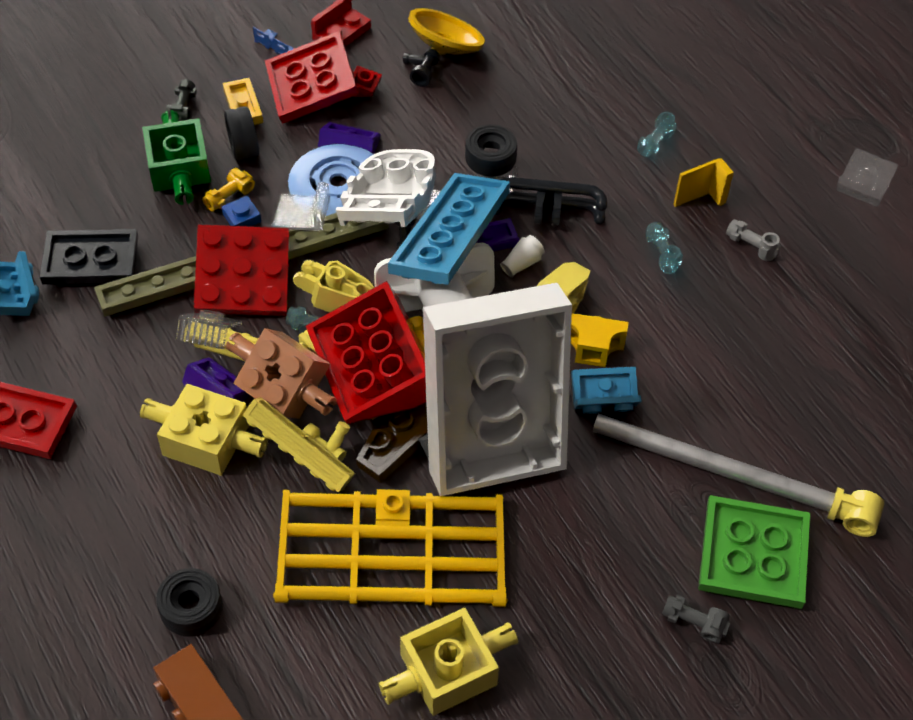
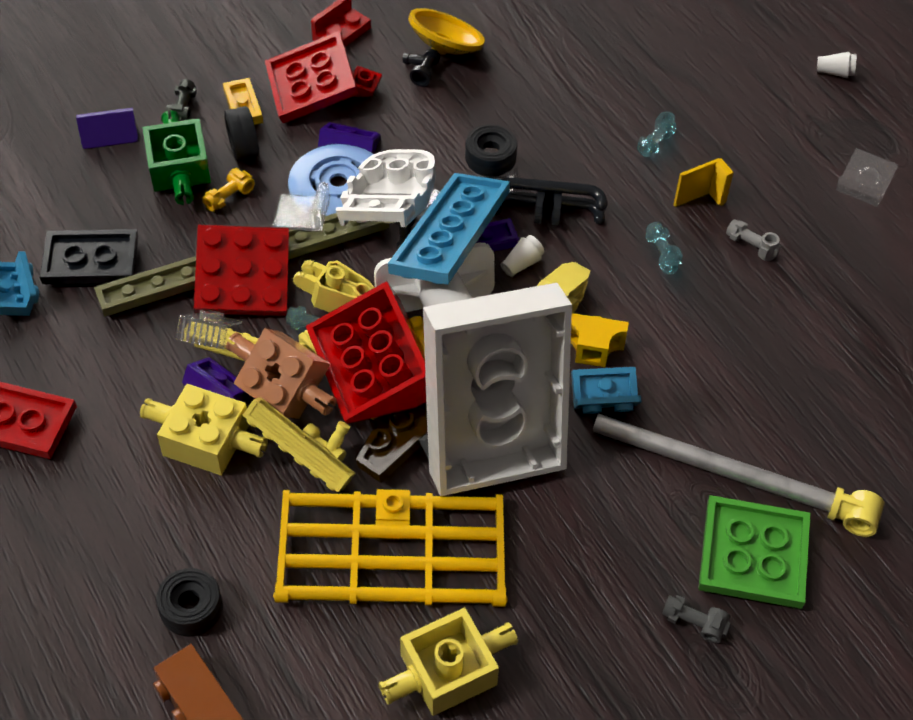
blue plate [221,196,262,227] -> none
blue piece [253,27,294,54] -> none
none -> dark purple slope [76,108,139,149]
none -> white cone [817,51,857,78]

